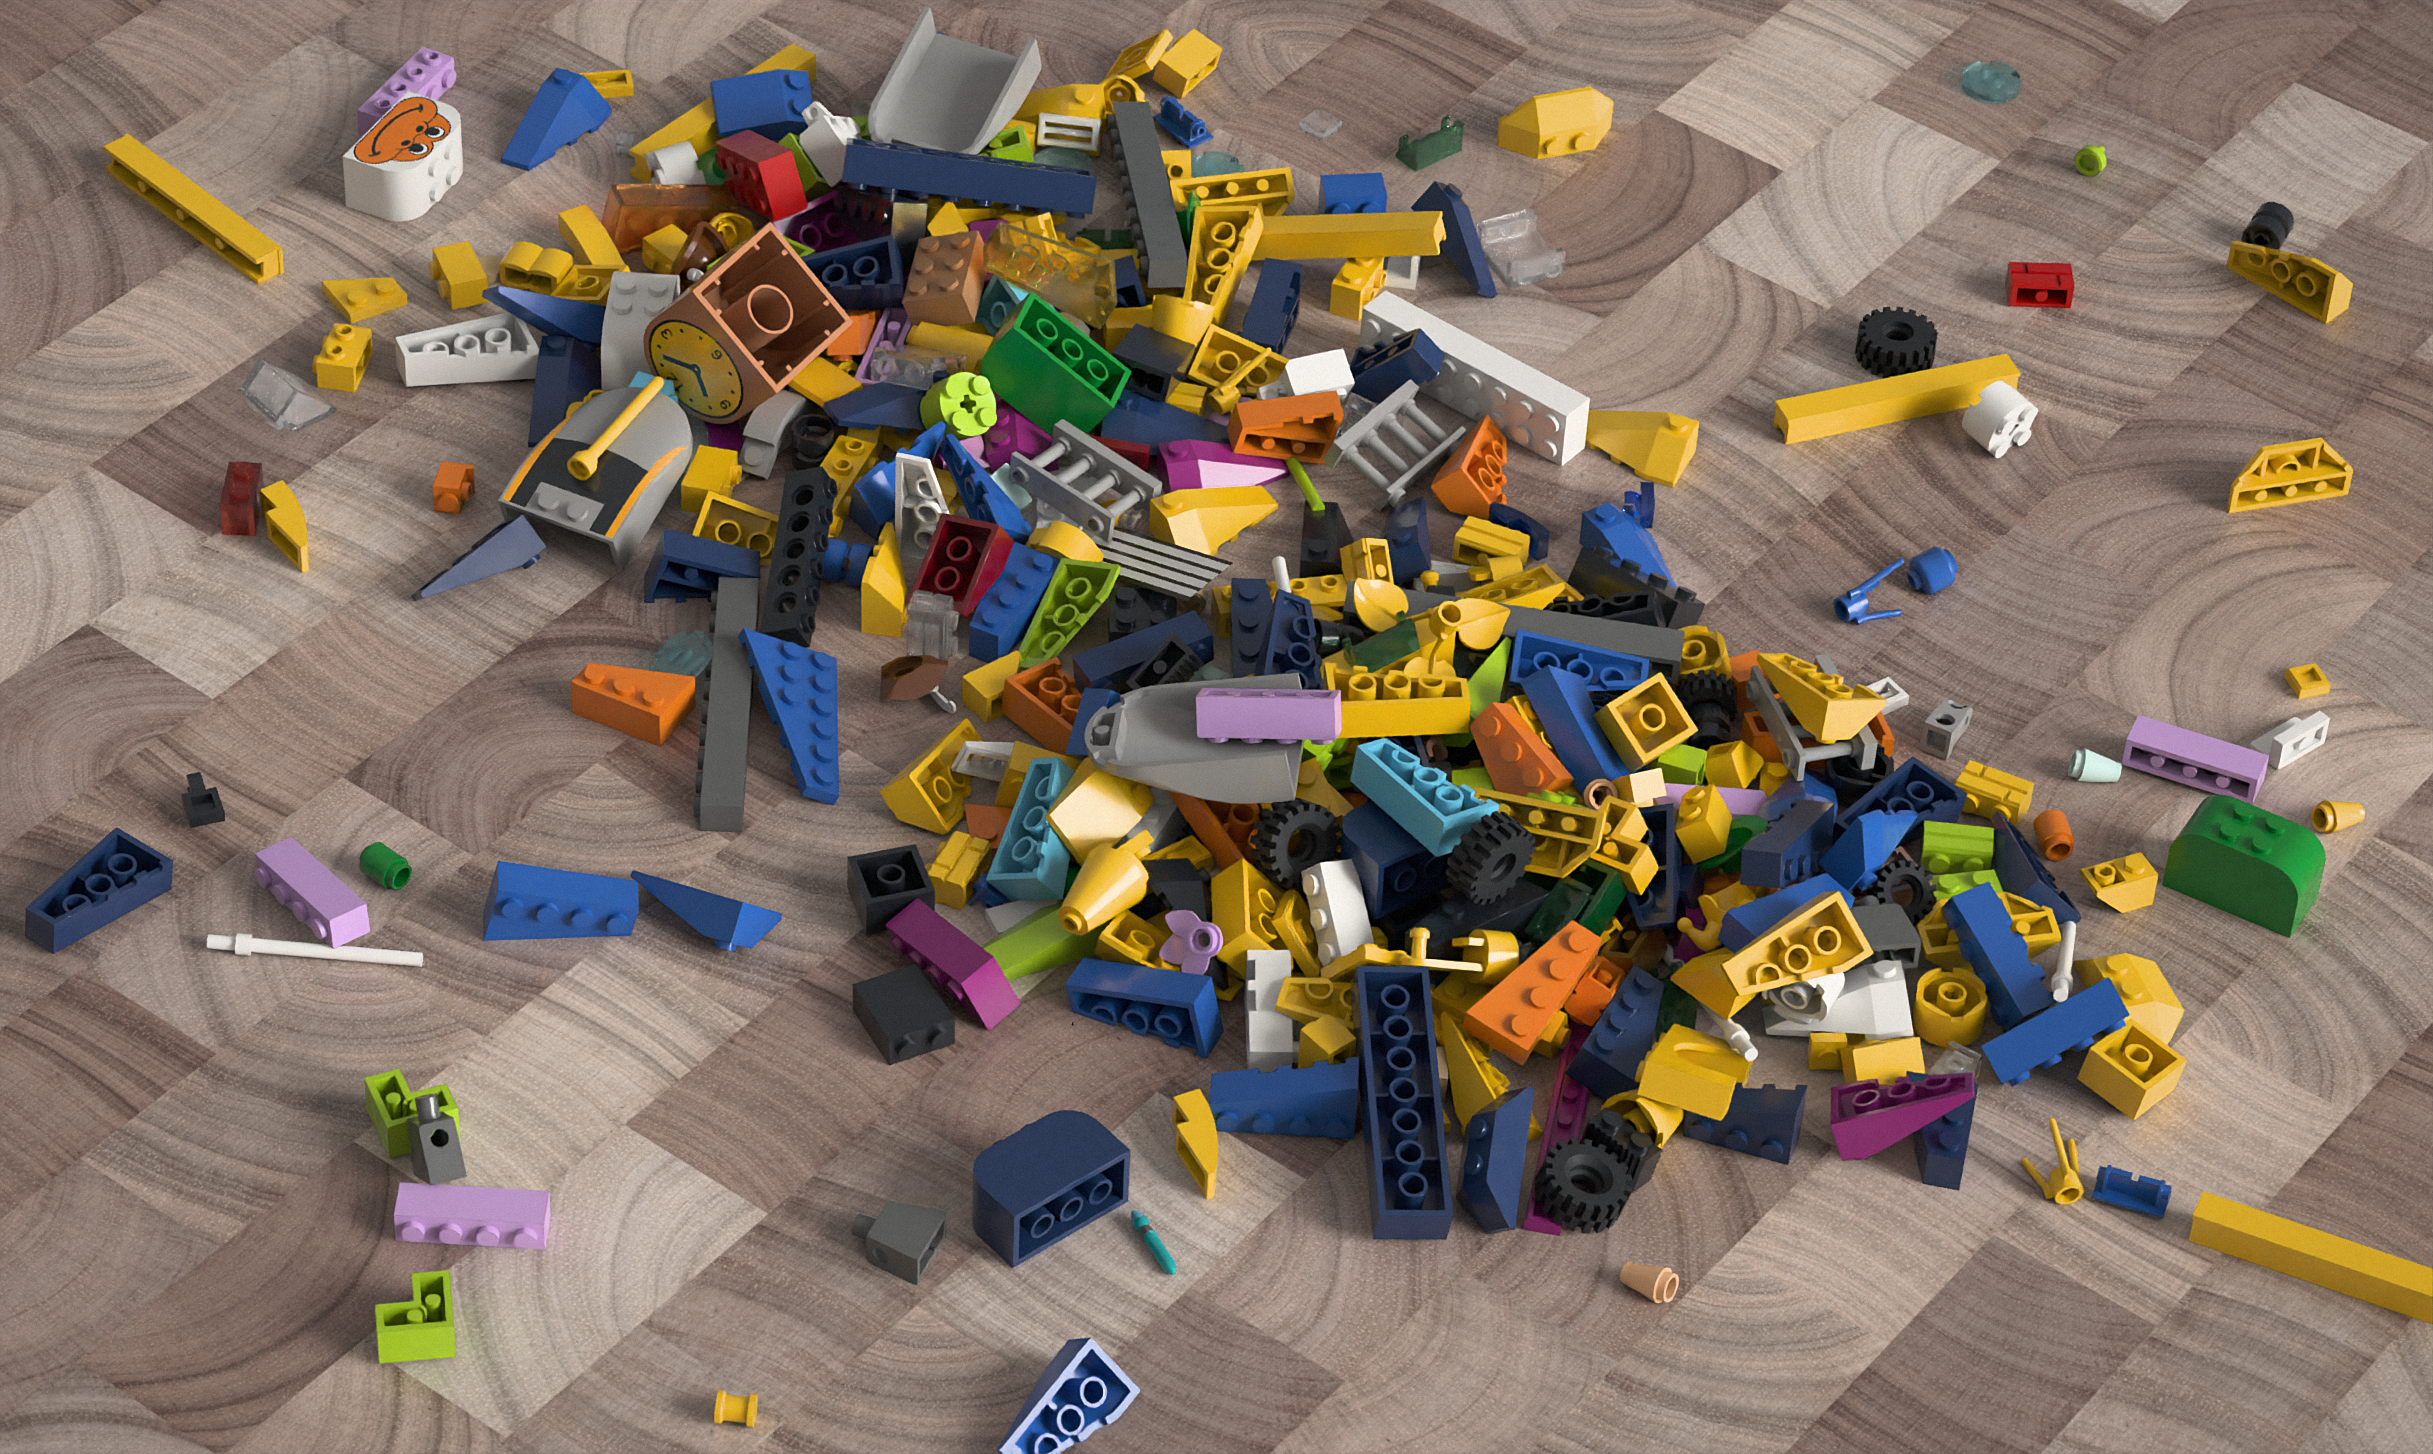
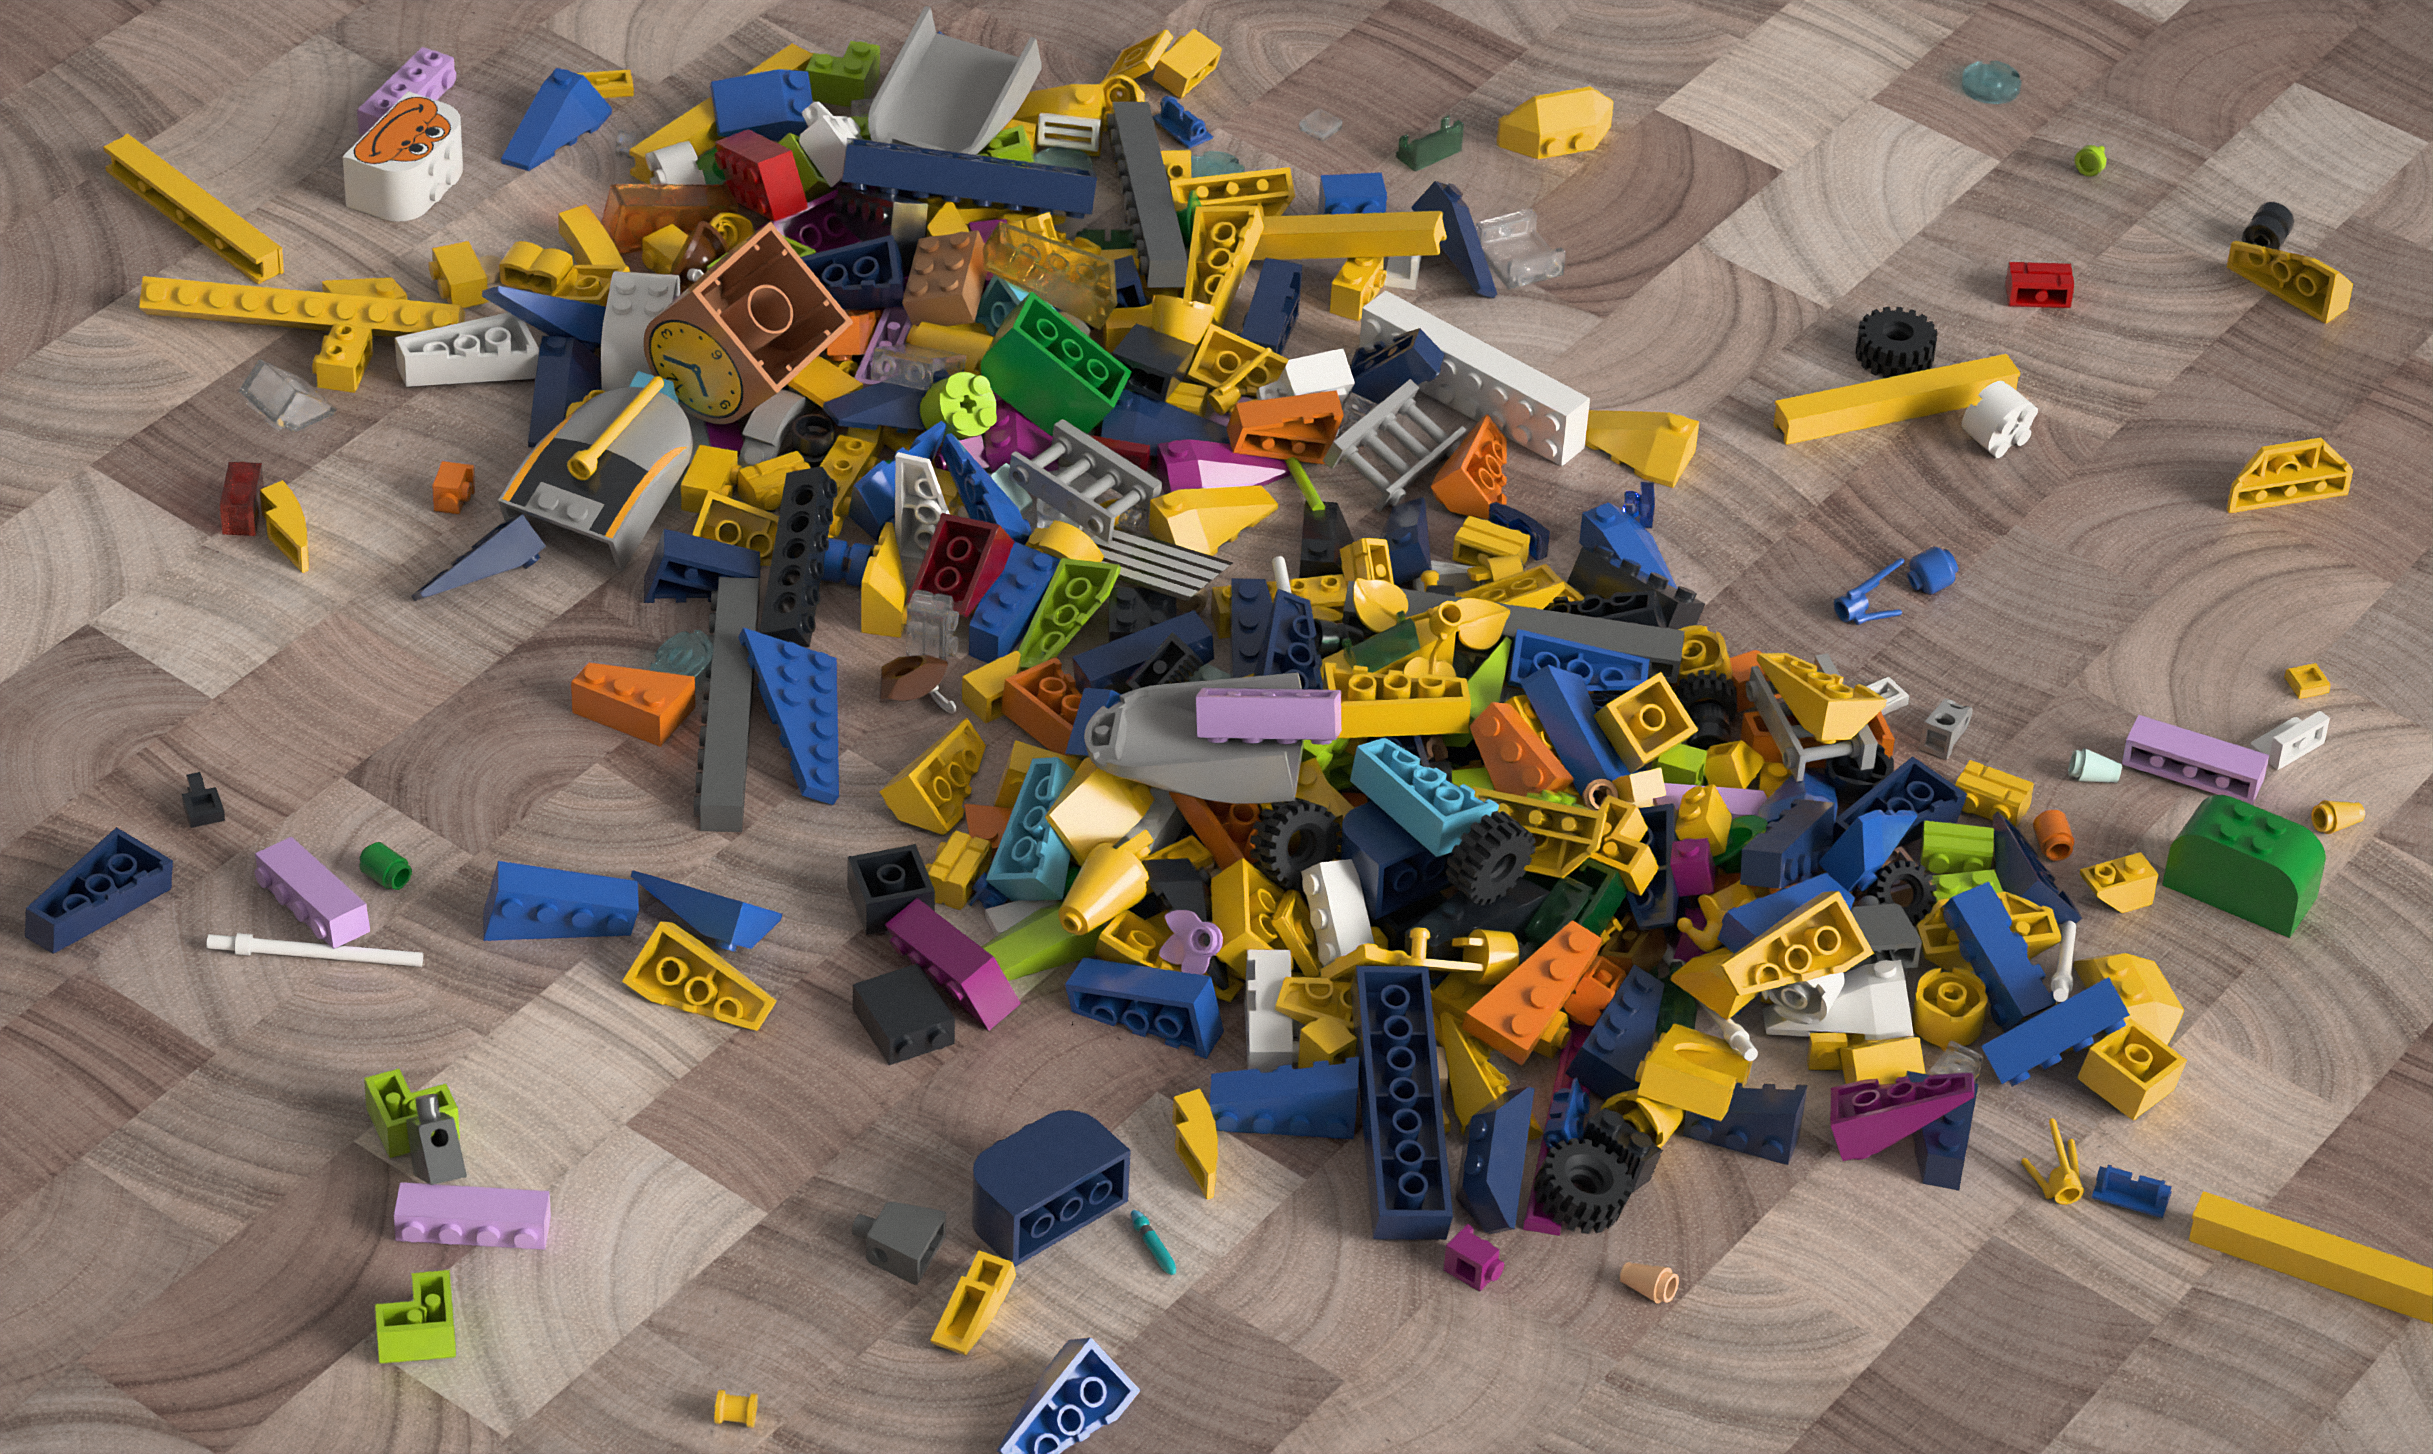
white slope [951,741,1014,782] -> none
none -> yellow brick [139,276,466,337]
none -> yellow wedge [622,921,777,1031]
none -> yellow brick [738,451,811,511]
none -> lime brick [805,41,880,110]
none -> yellow slope [930,1250,1016,1356]
none -> magenta brick [1443,1224,1505,1292]
none -> blue hinge [1543,1078,1590,1149]
none -> magenta brick [1670,838,1716,897]

